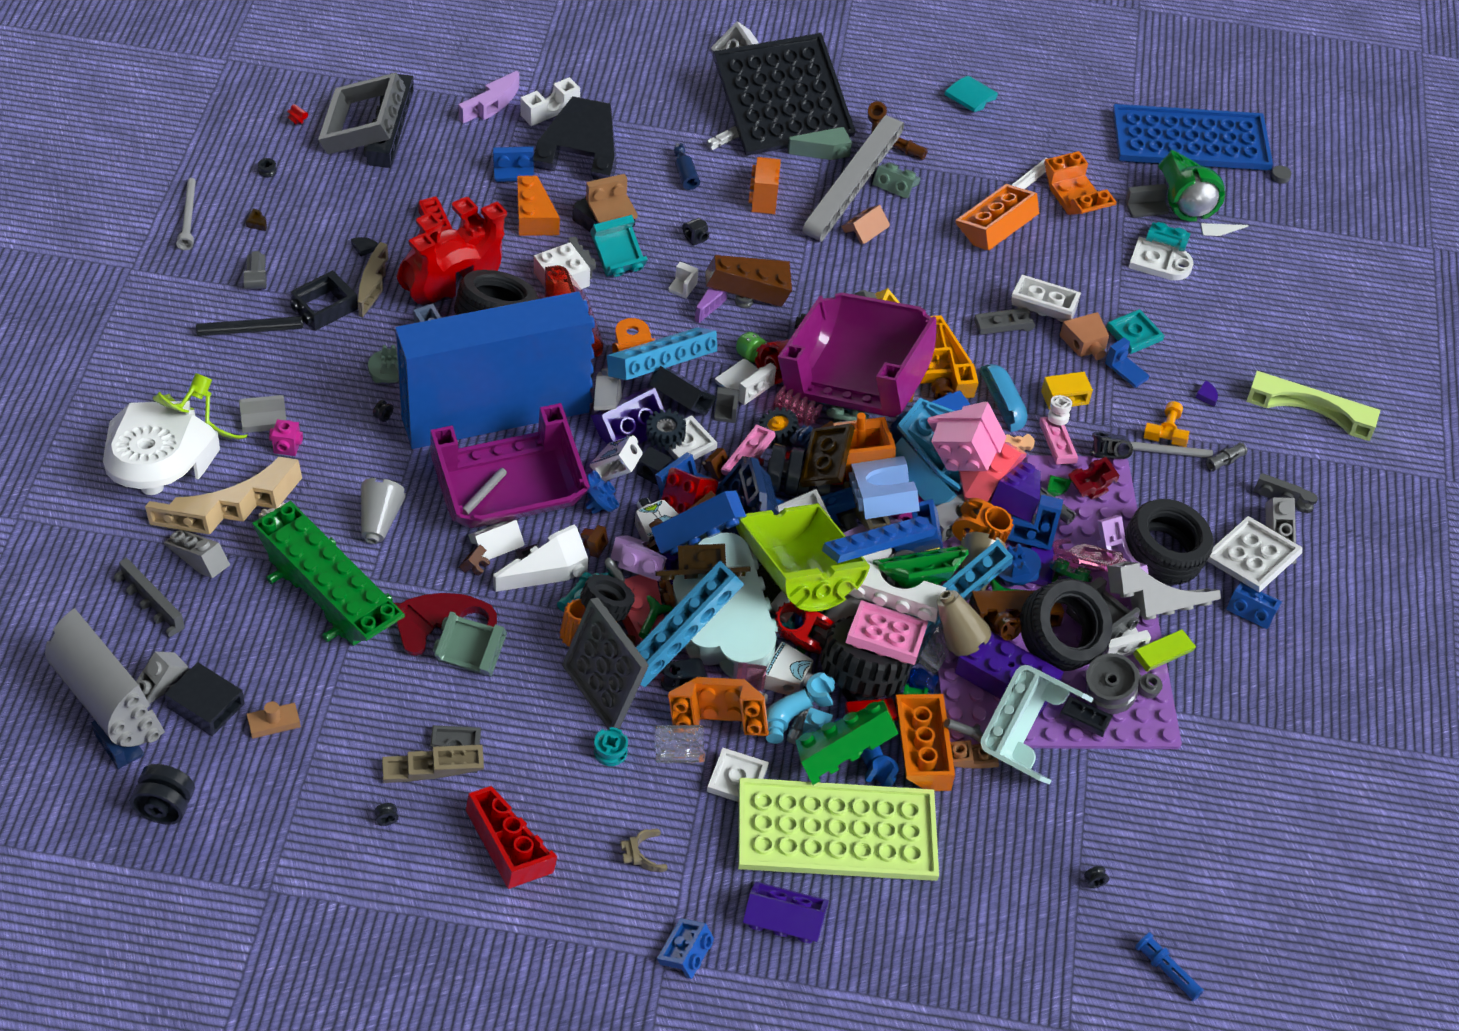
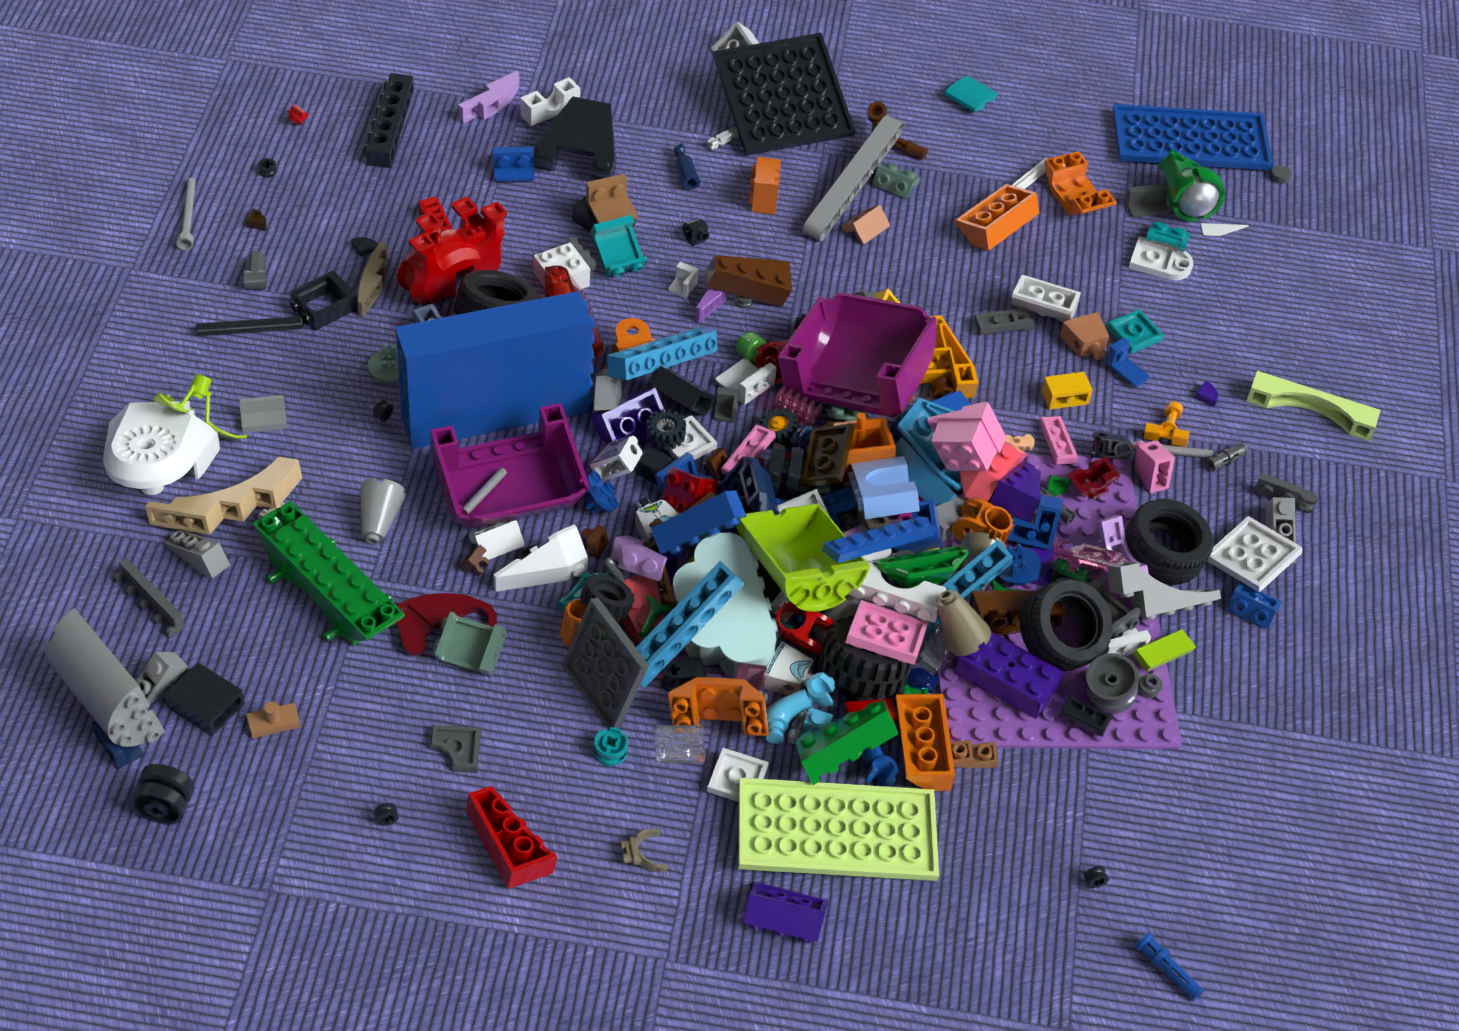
dark pink brick [269,419,303,456] -> none
dark grey window [318,72,406,154] -> none
dark tan slope [382,745,484,783] -> none
orange wedge [517,176,560,236] -> none
dark brown bracket [655,543,751,580] -> none
blue bracket [657,918,714,979] -> none
sand green slope [787,127,852,160] -> none
dark grey piece [944,718,983,743] -> none
dark azure brick [979,364,1028,432] -> none
light aqua windscreen [981,665,1094,785] -> none
reddish brown wheel [992,611,1022,641] -> none
white wheel [1048,395,1072,425] -> none
none -> bright pink torso [1133,441,1175,493]

